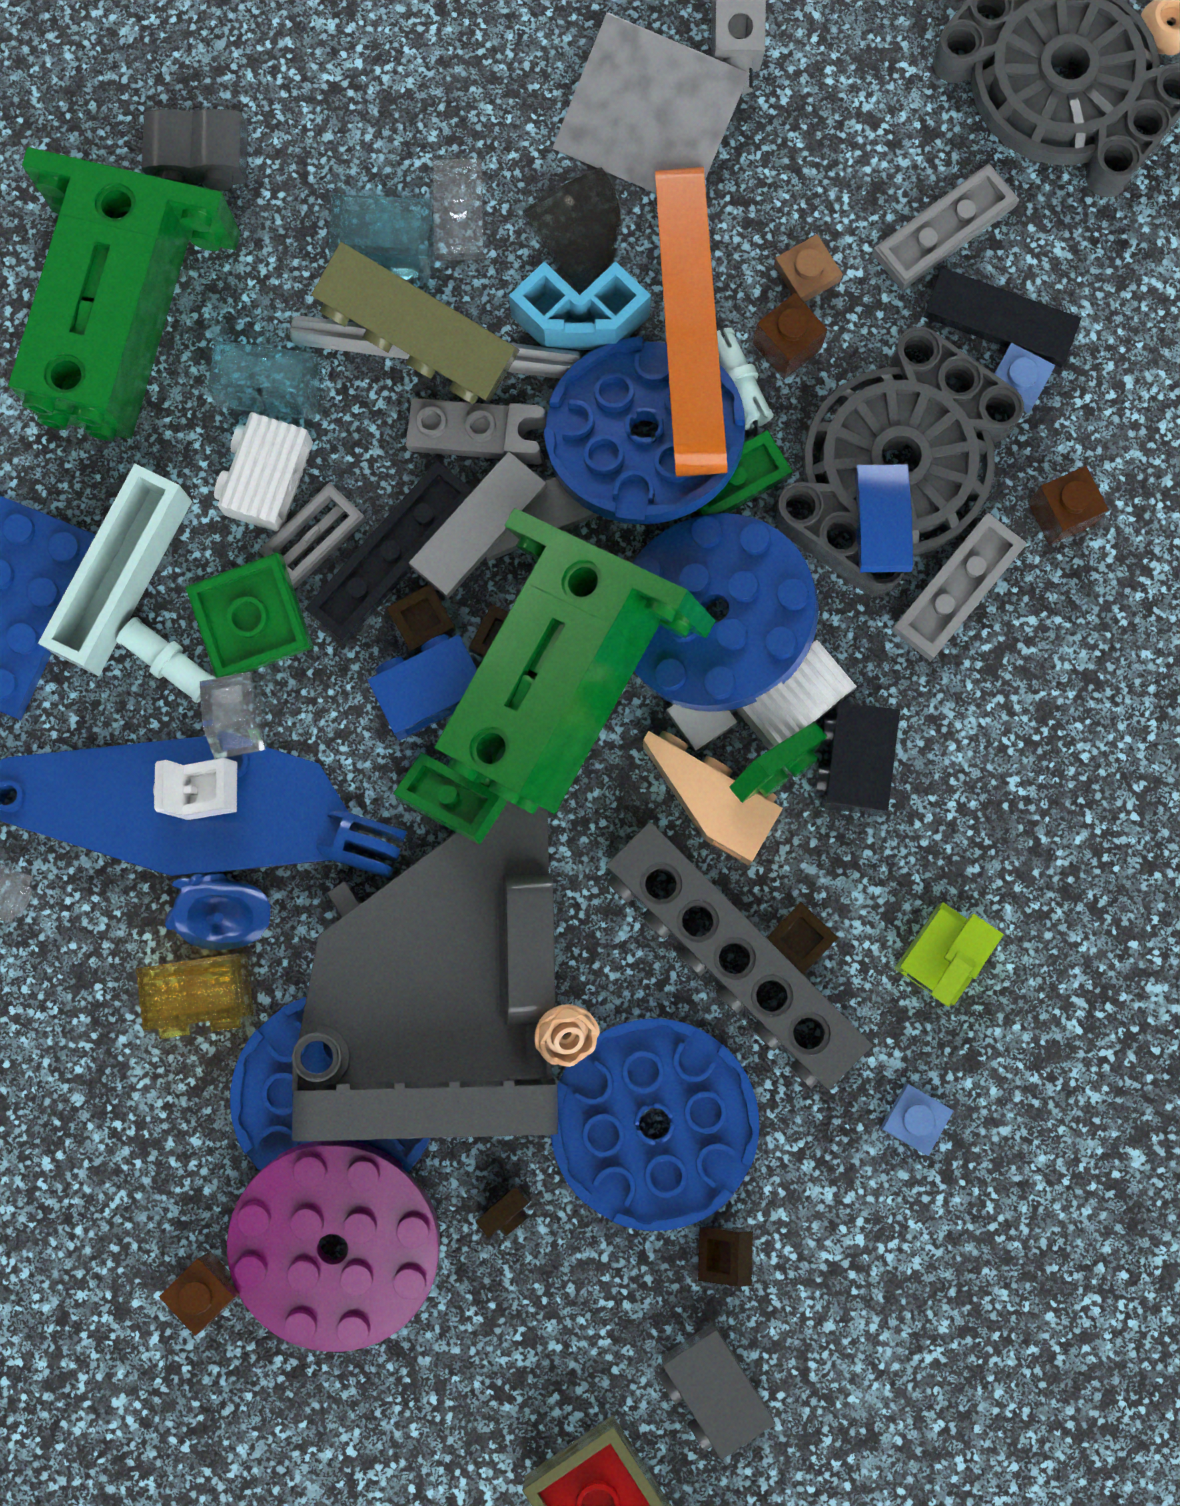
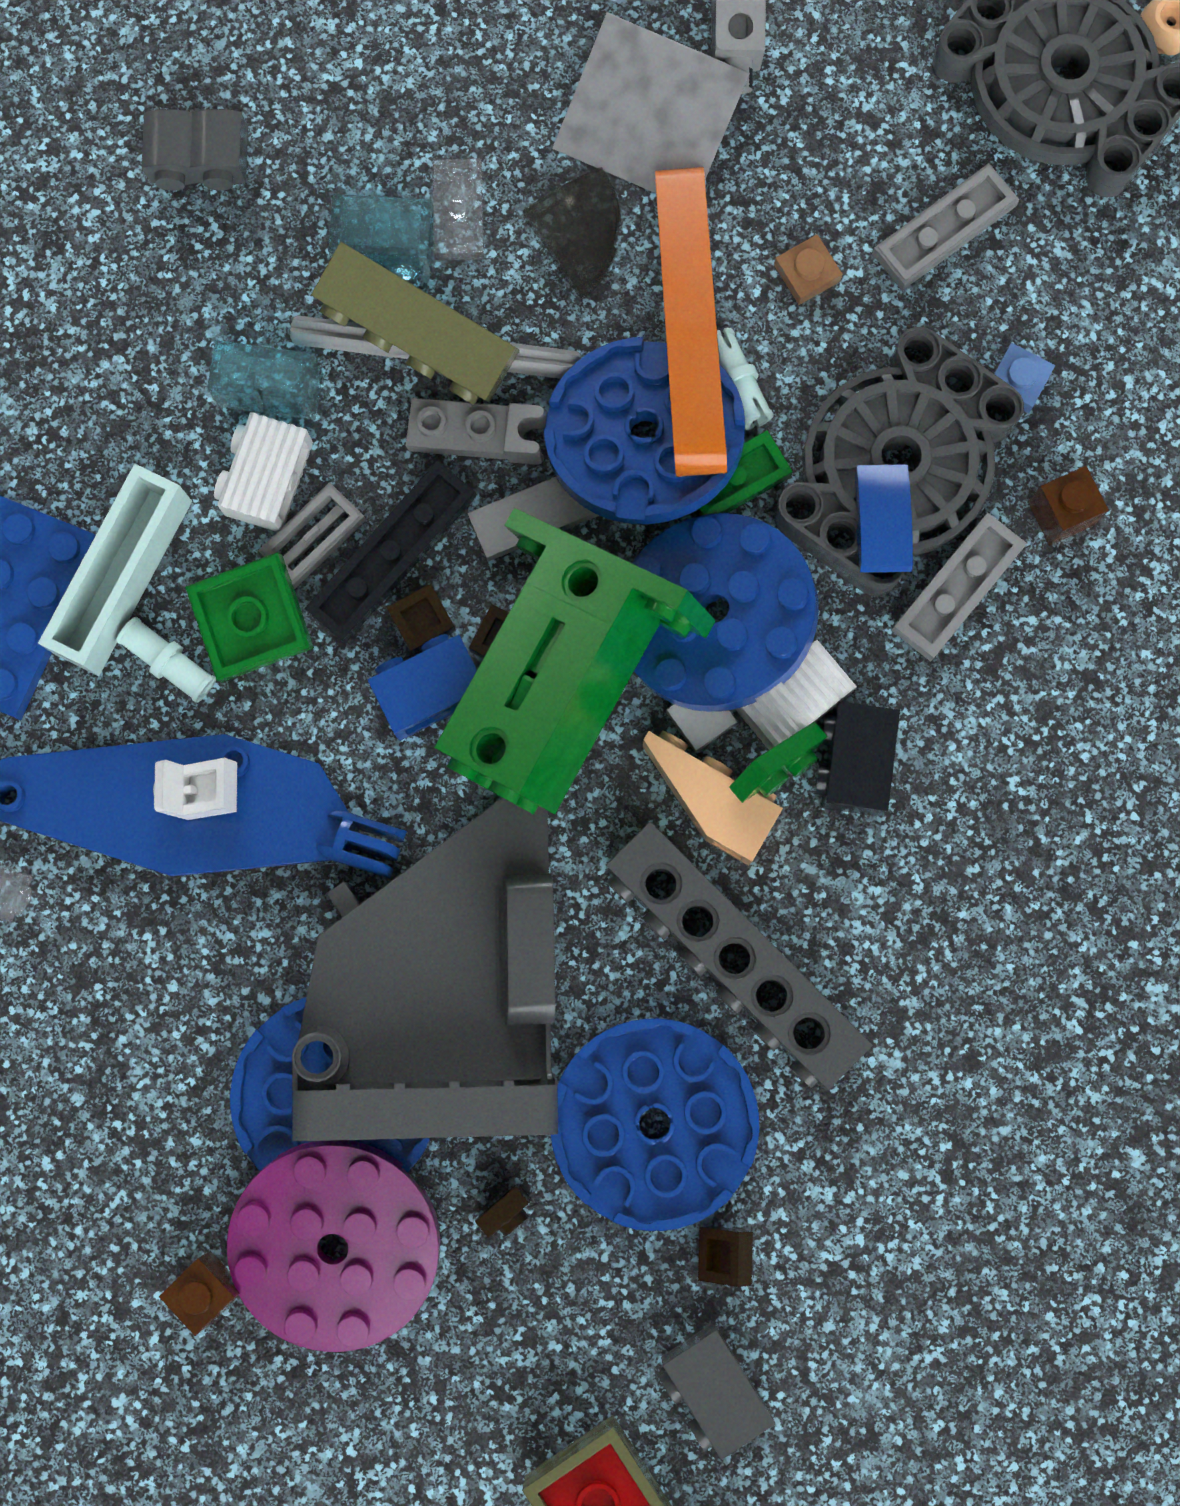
green brick [8,147,241,442] -> none
clear yellow brick [136,953,254,1039] -> none
blue hat [165,873,271,950] -> none
clear brick [200,672,265,759] -> none
green plate [393,752,507,845] -> none
light grey tile [409,451,547,598] -> none
medium azure brick [509,261,651,350] -> none
light nougat plate [534,1004,600,1067] -> none
reddish brown brick [752,292,828,380] -> none
dark brown plate [766,902,839,975] -> none
medium blue plate [880,1083,954,1156] -> none
lime piece [894,902,1004,1007] -> none
black tile [923,267,1082,368] -> none

